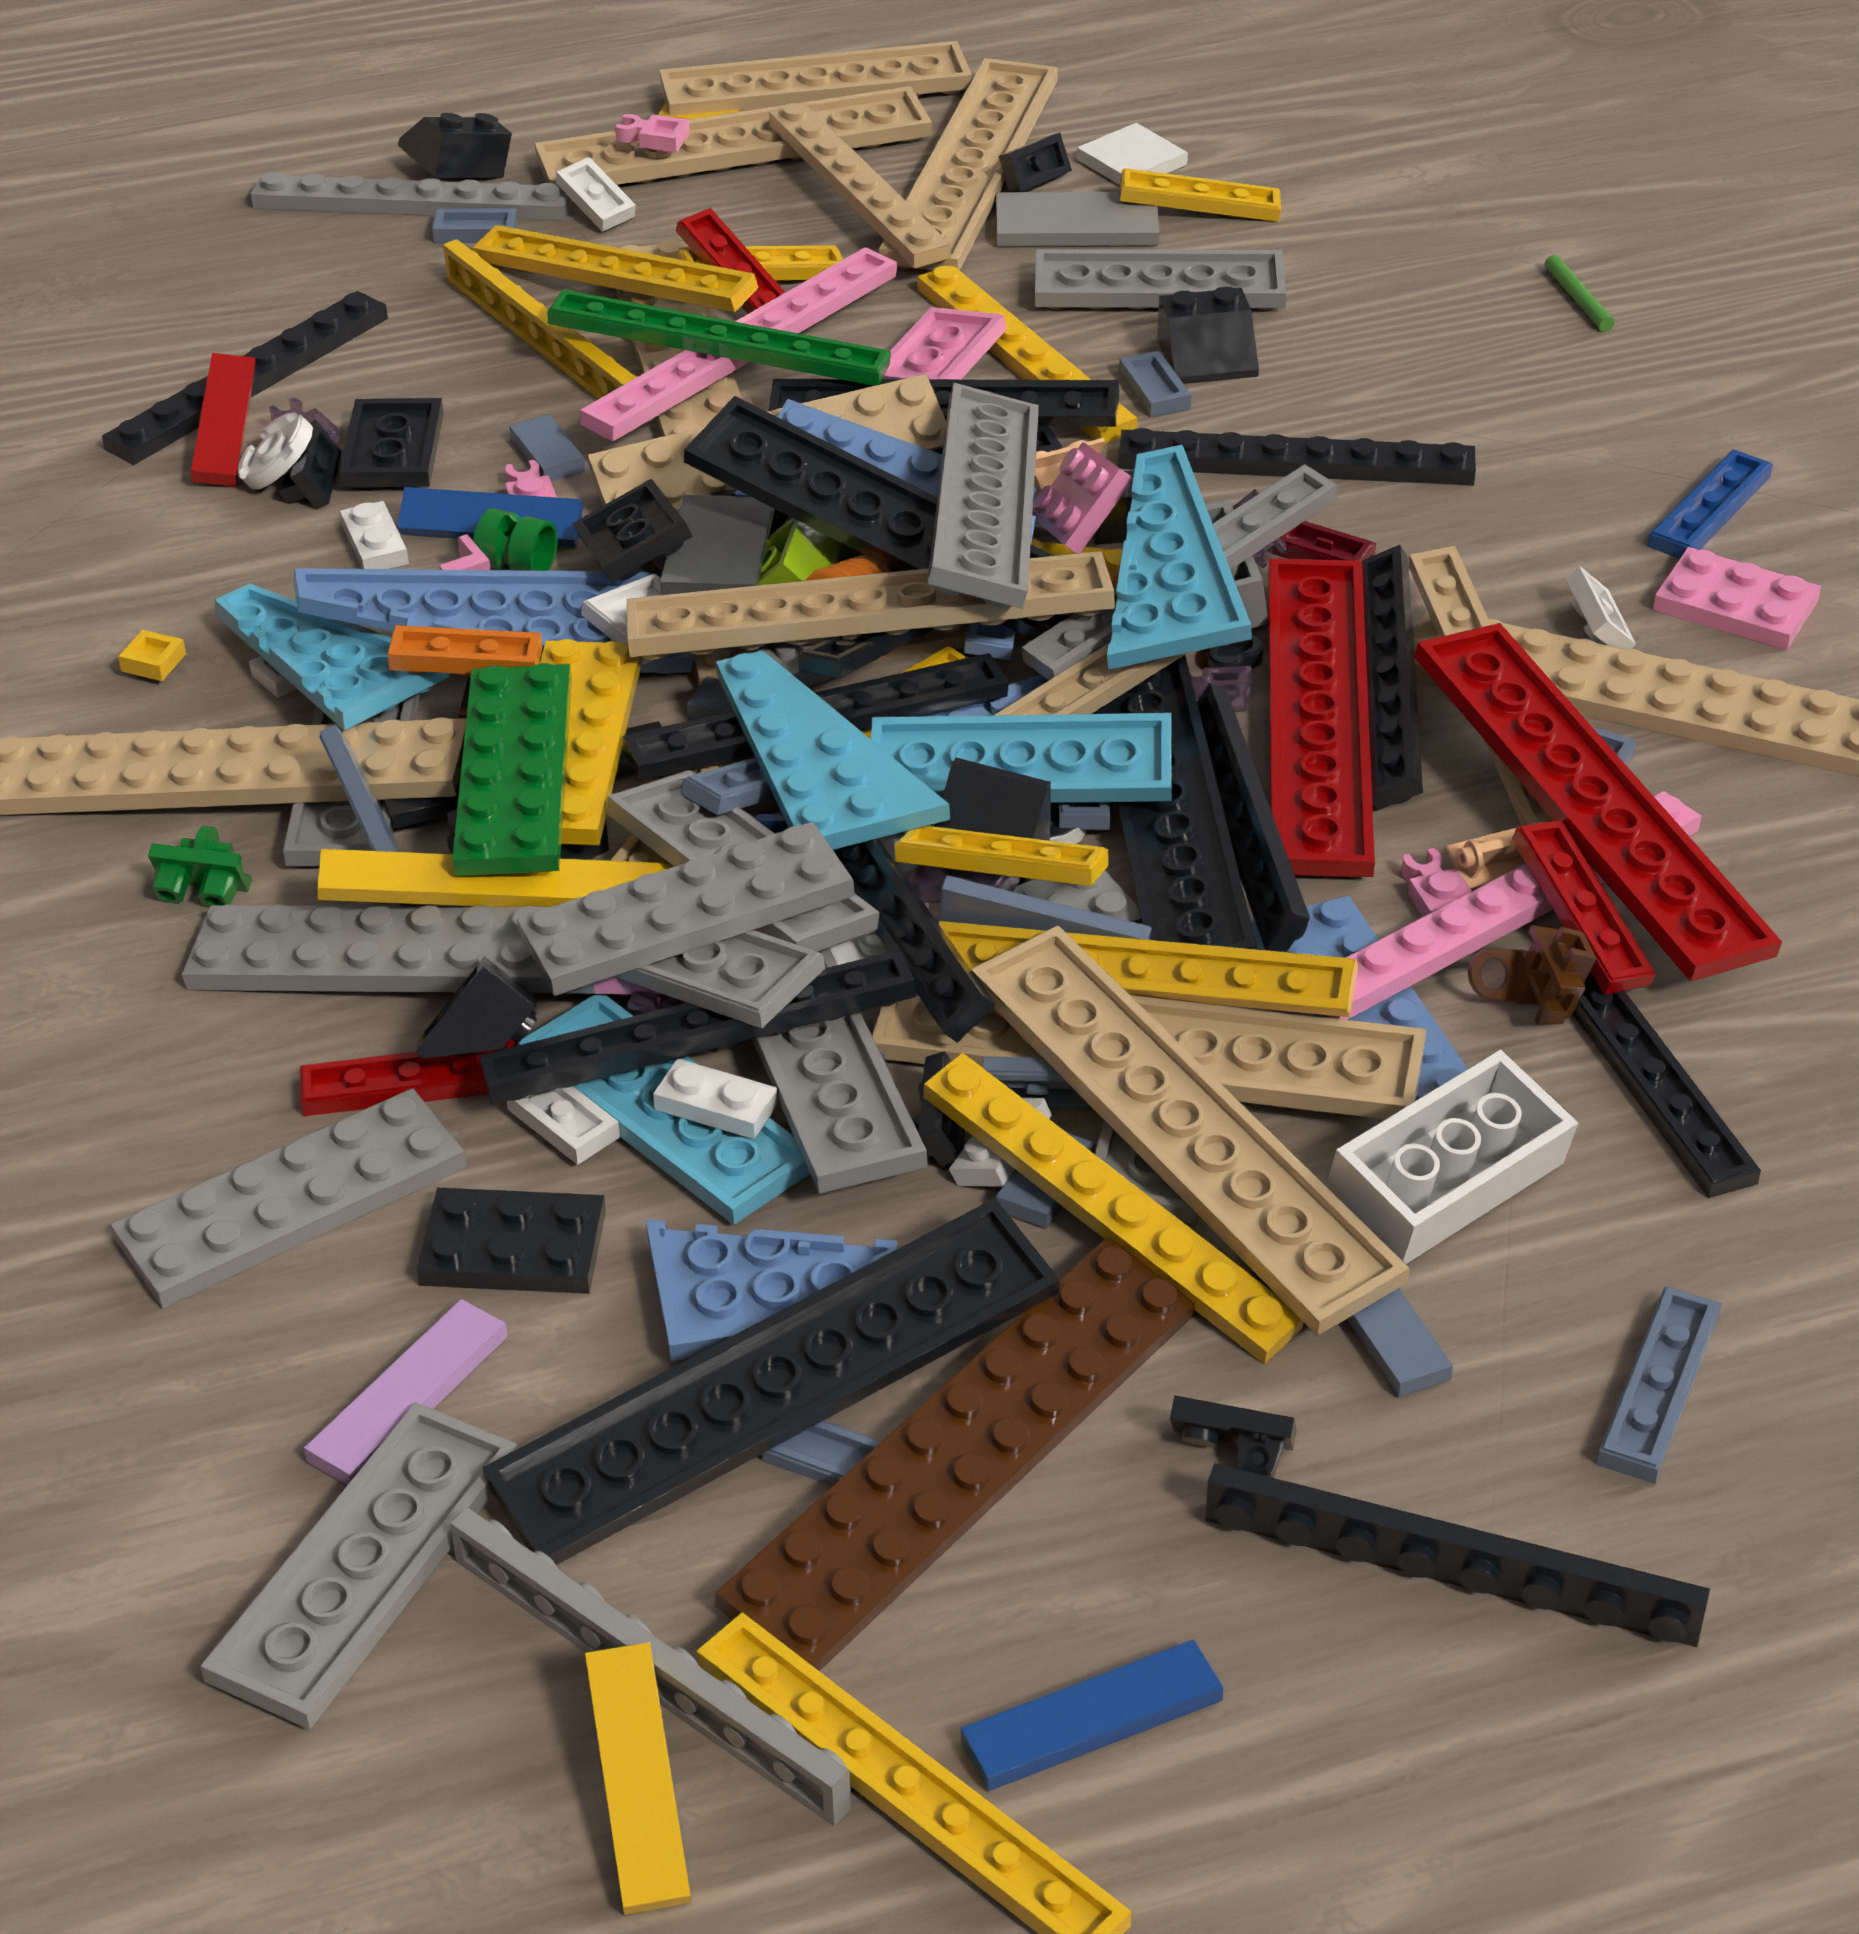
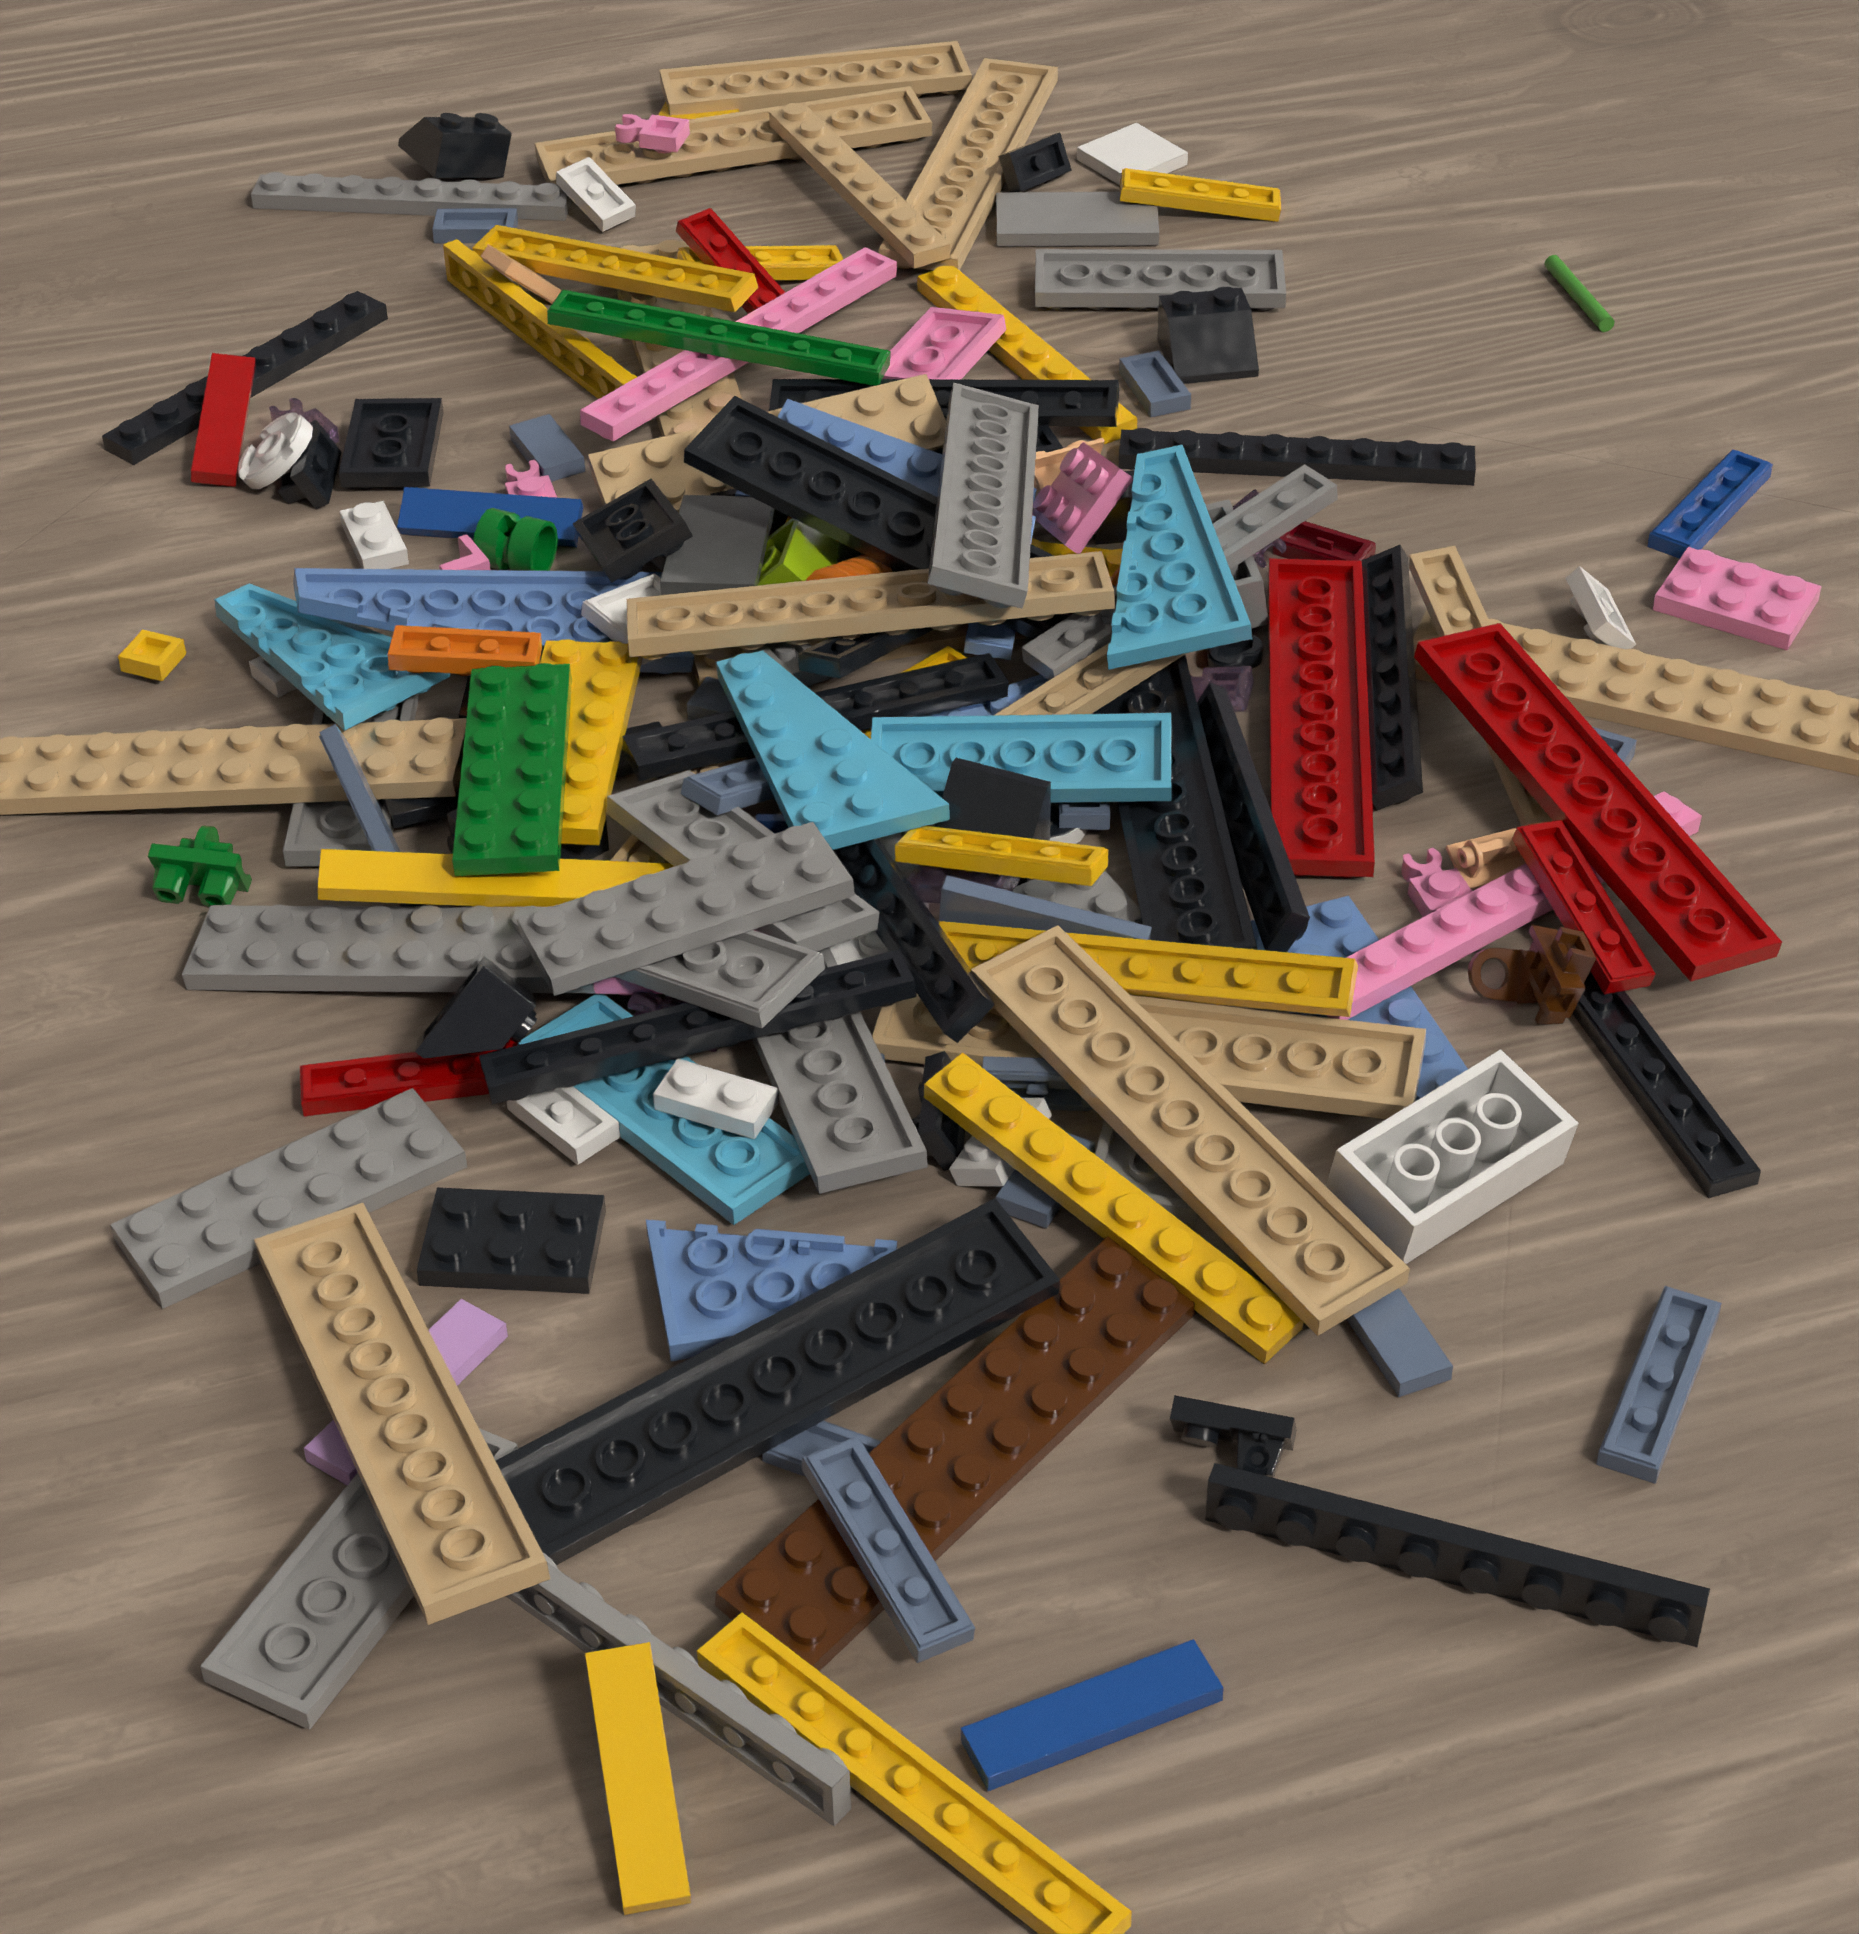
none -> tan plate [254,1203,550,1625]
none -> light nougat tile [481,244,562,304]
none -> sand blue tile [802,1436,975,1663]

